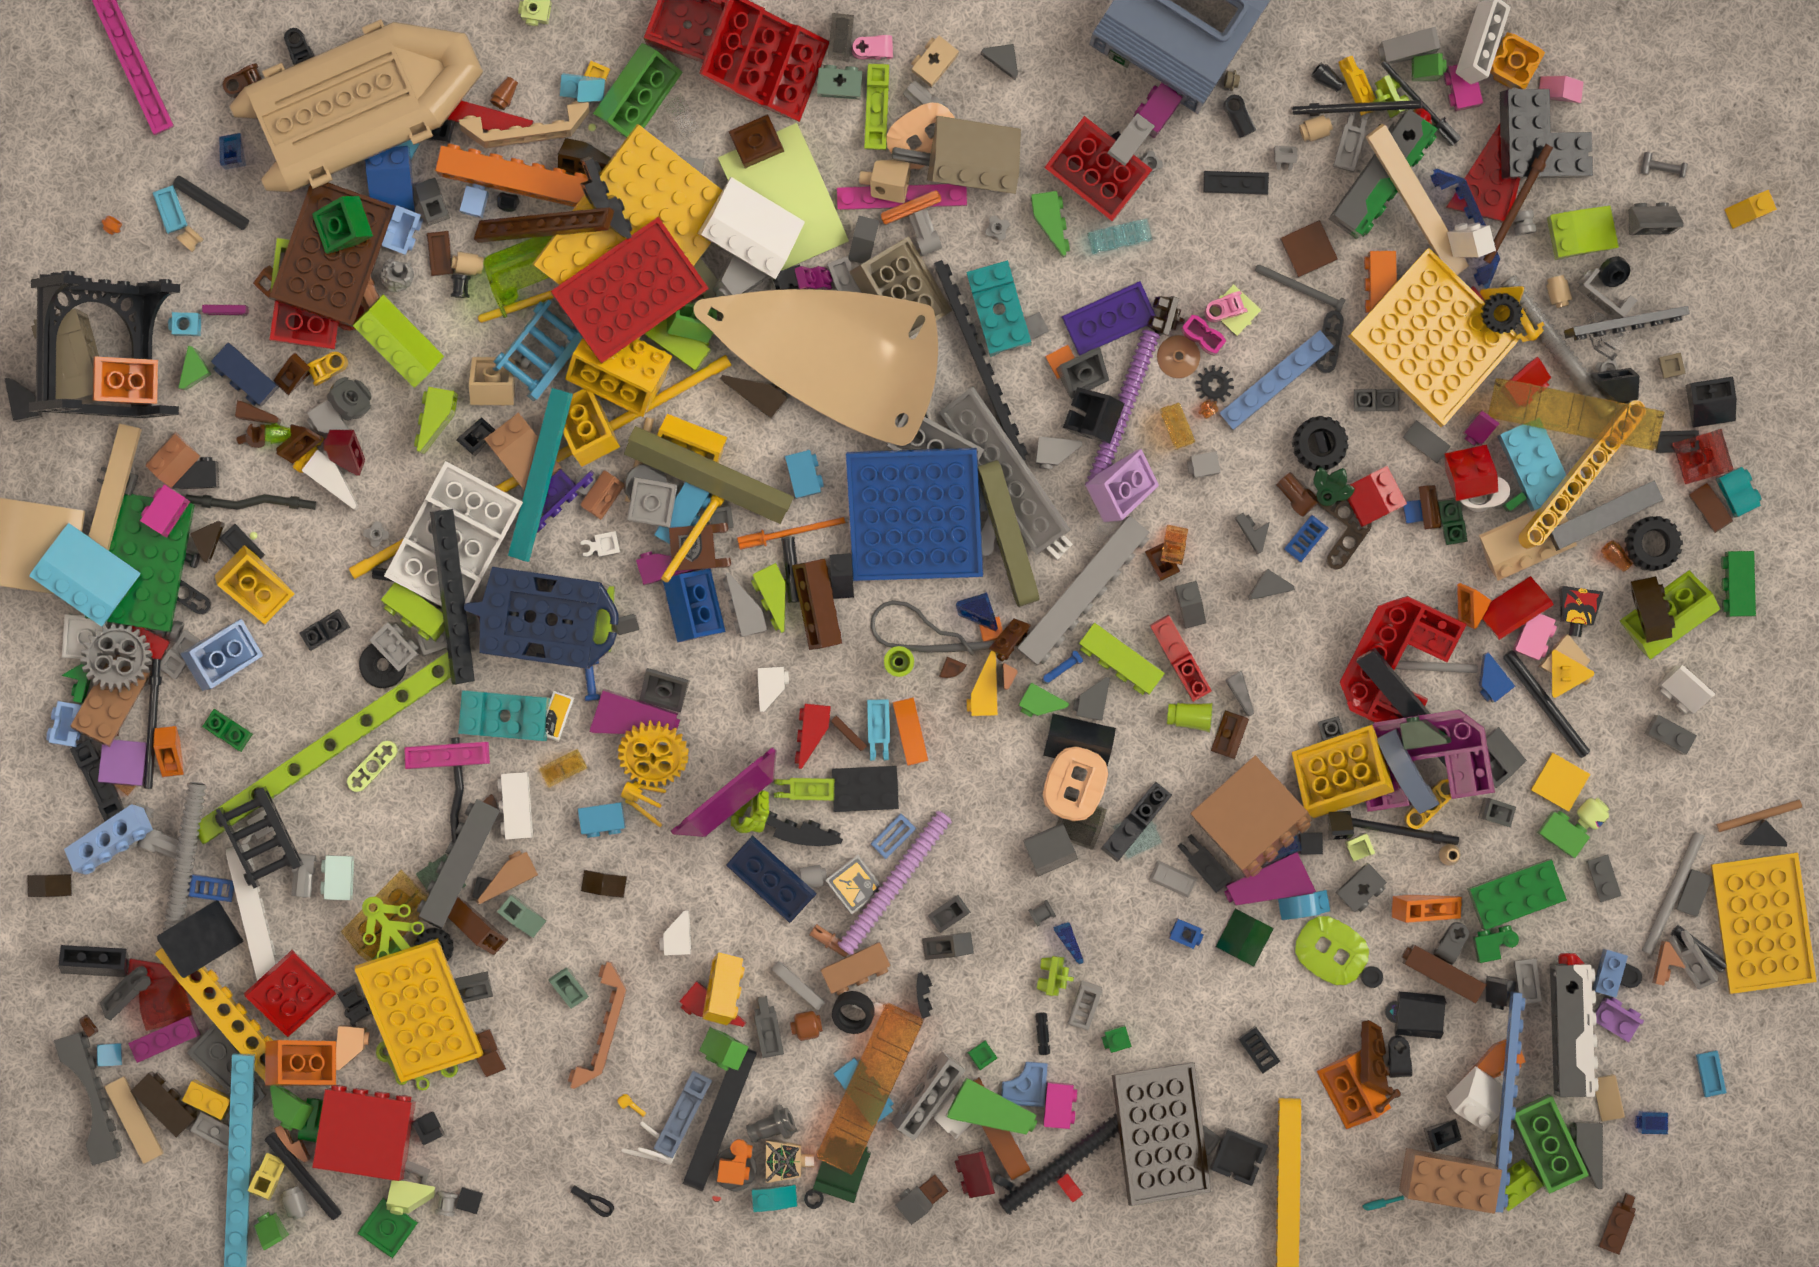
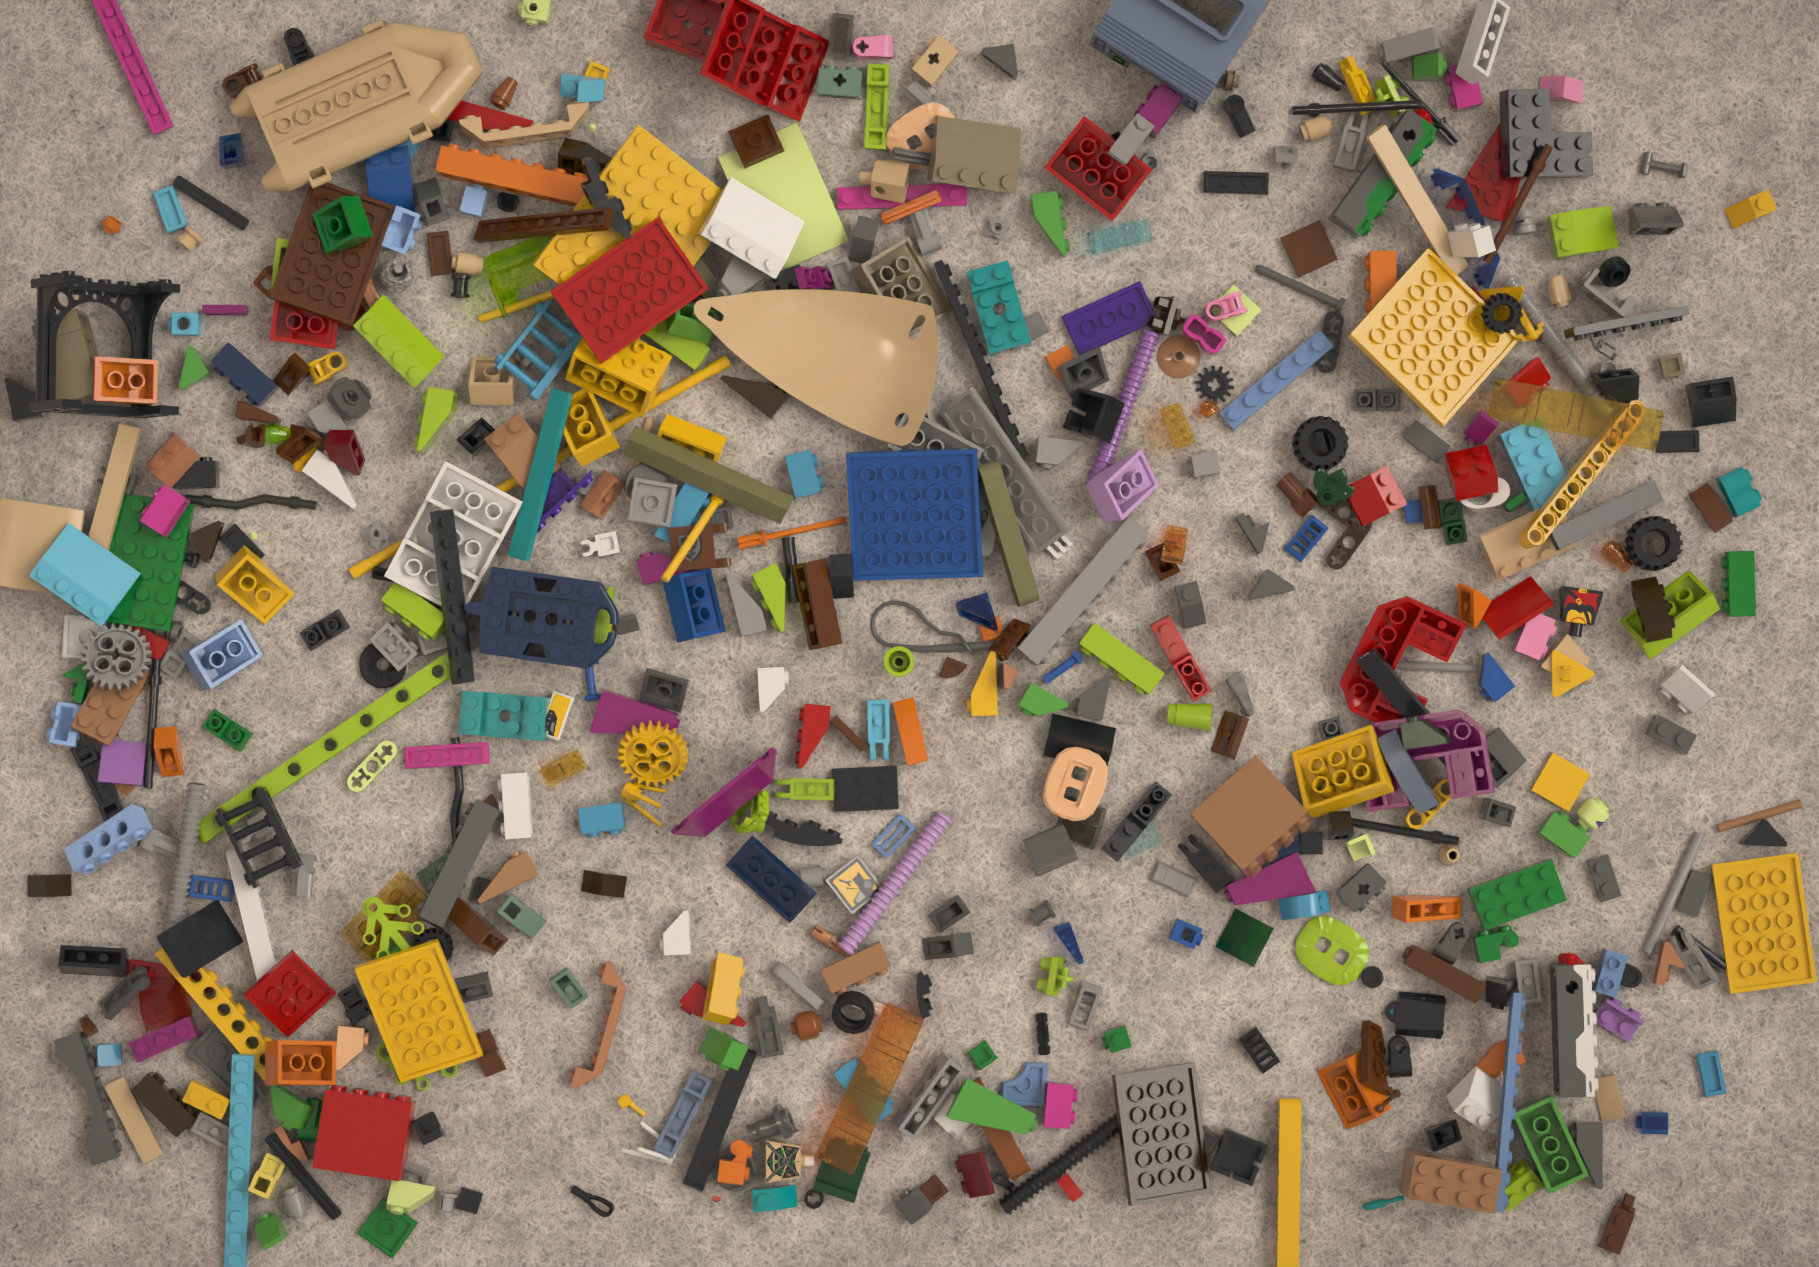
light aqua brick [321,855,354,900] -> none
bright green slope [593,43,683,138] -> none
light orange piece [1490,32,1545,89] -> none
black axle [1503,650,1590,758] -> none
clear red slope [1673,428,1734,485] -> none

